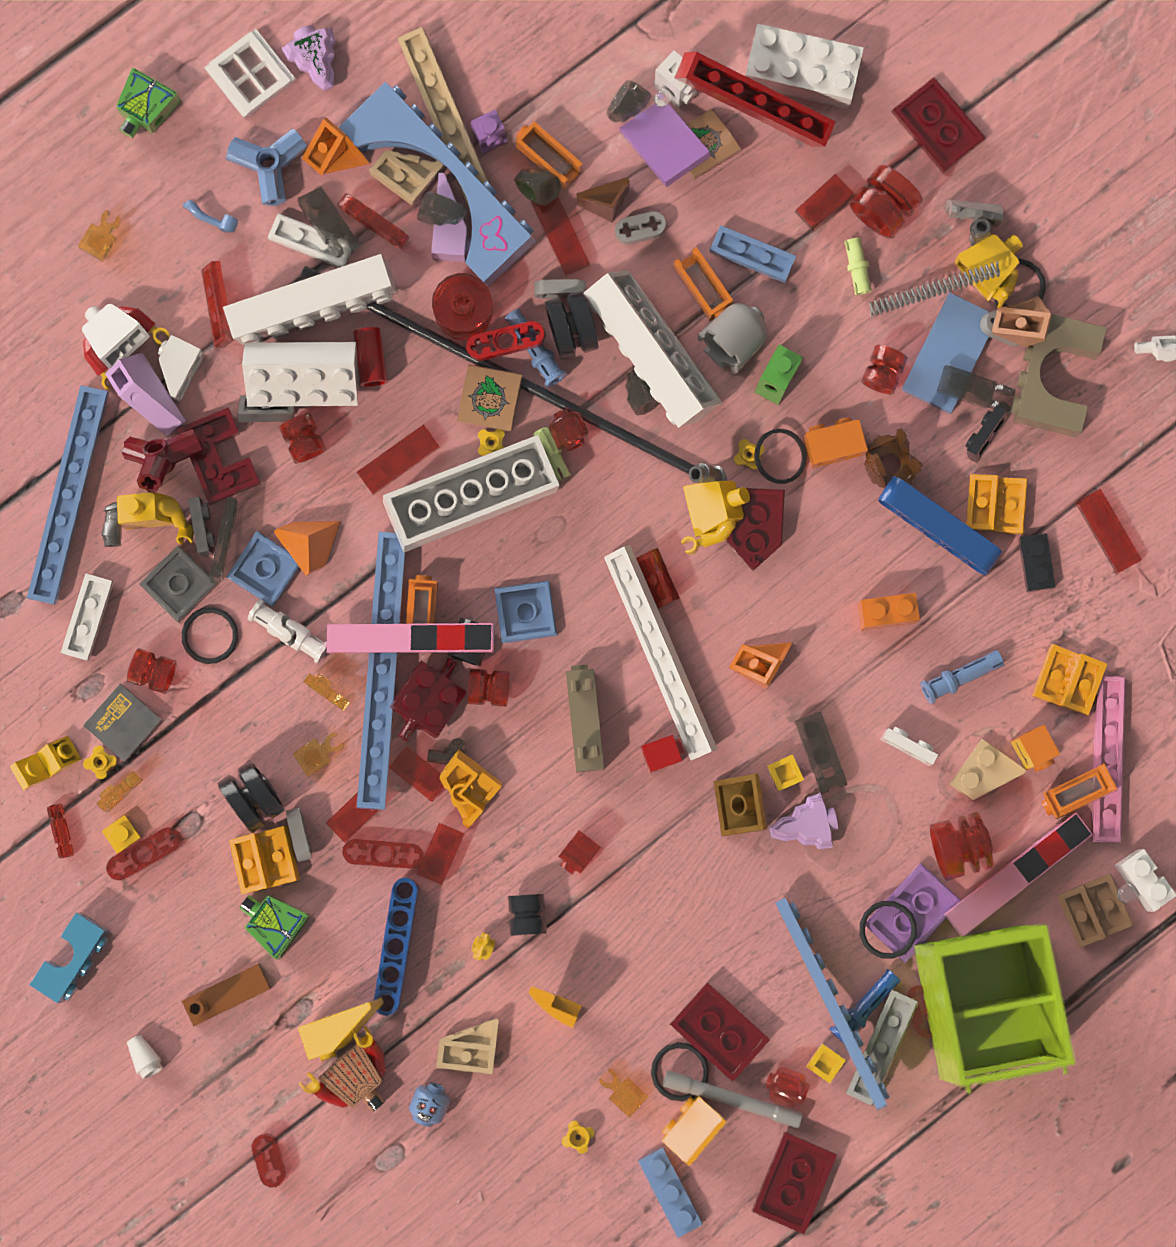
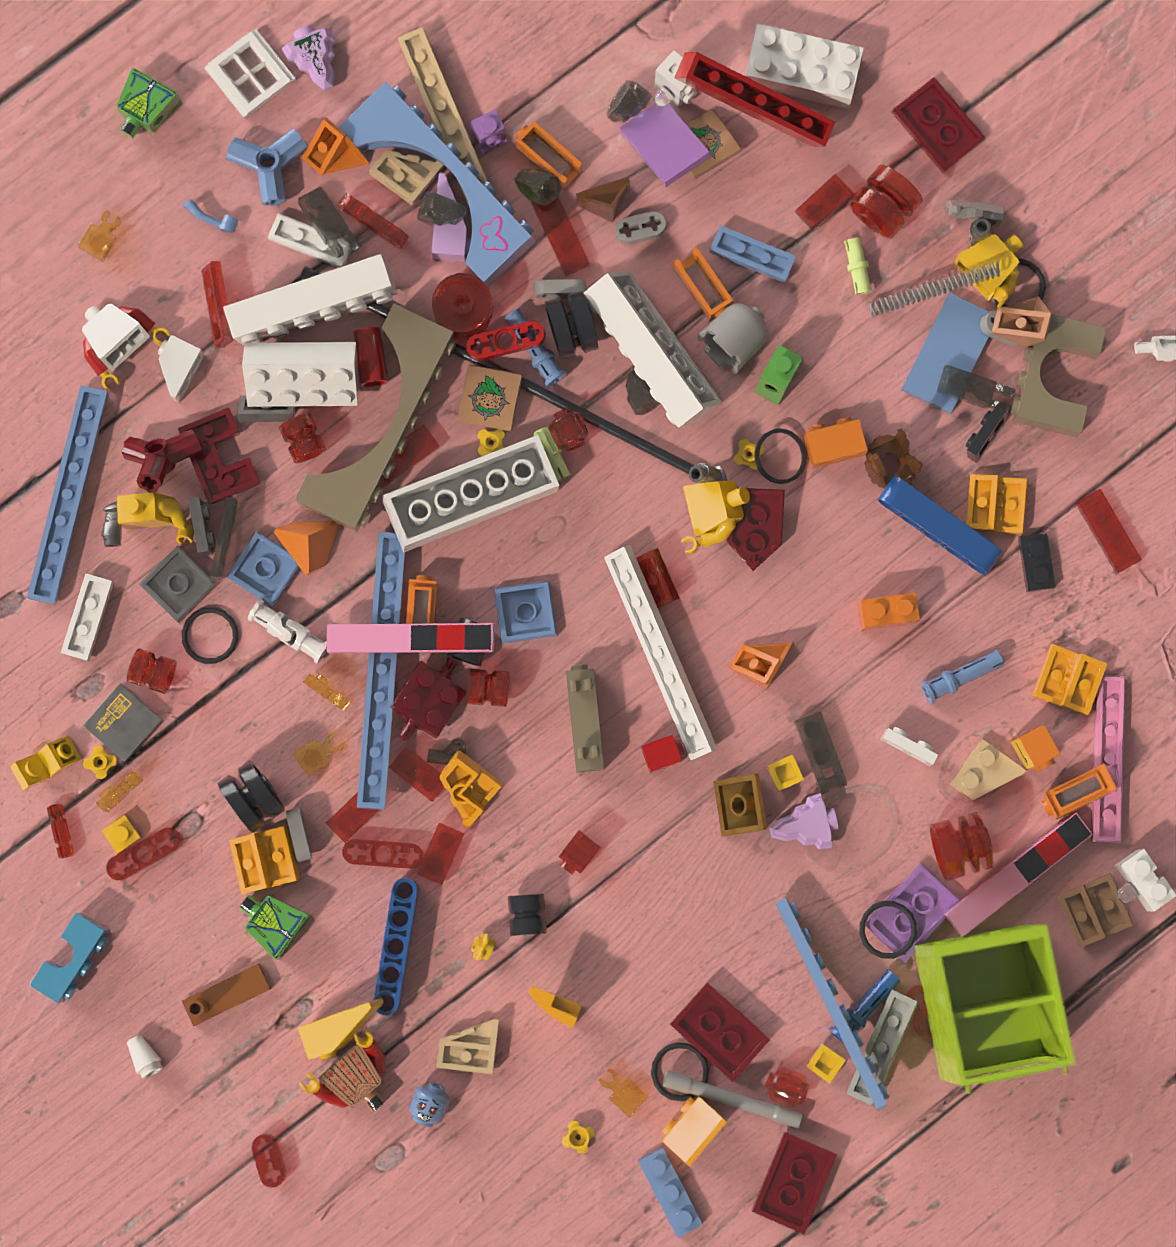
lavender slope [105,353,185,437] -> none
clear red wheel [861,345,908,395] -> none
none -> dark tan arch [295,303,457,532]

